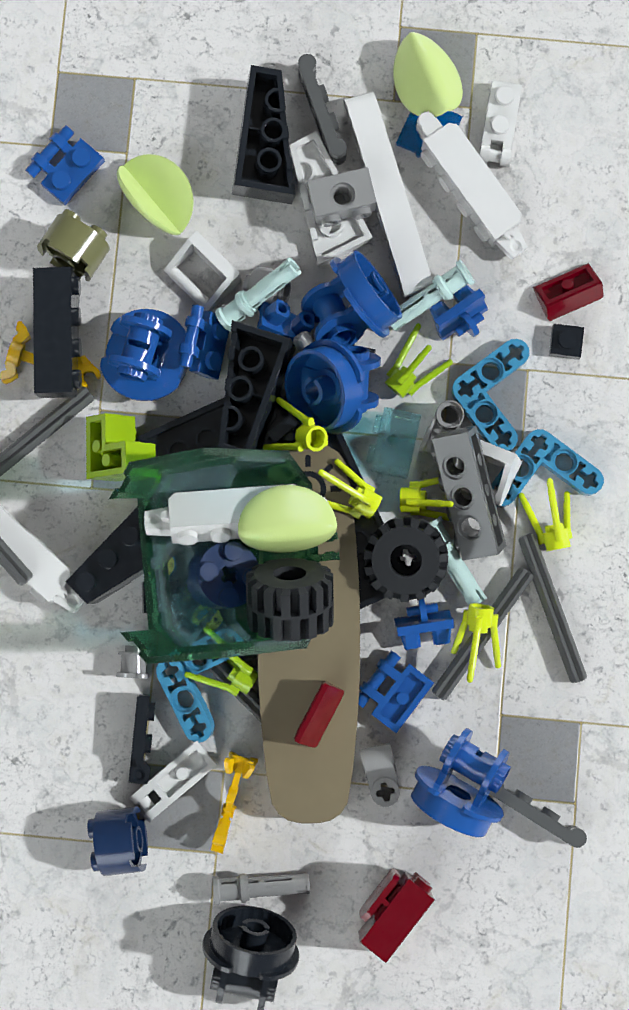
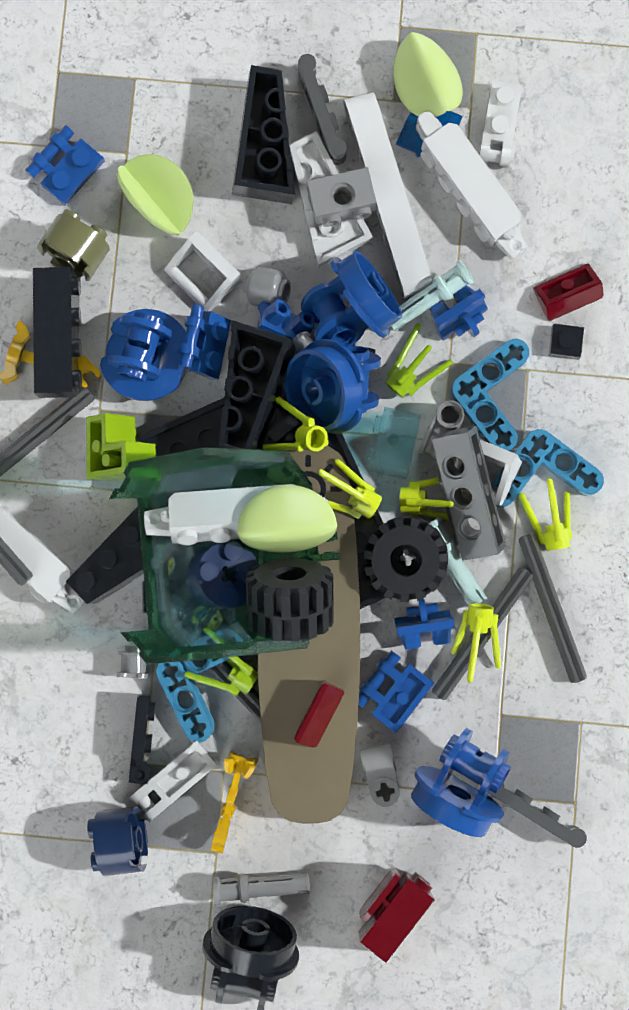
light aqua pin [215,258,301,332] -> none

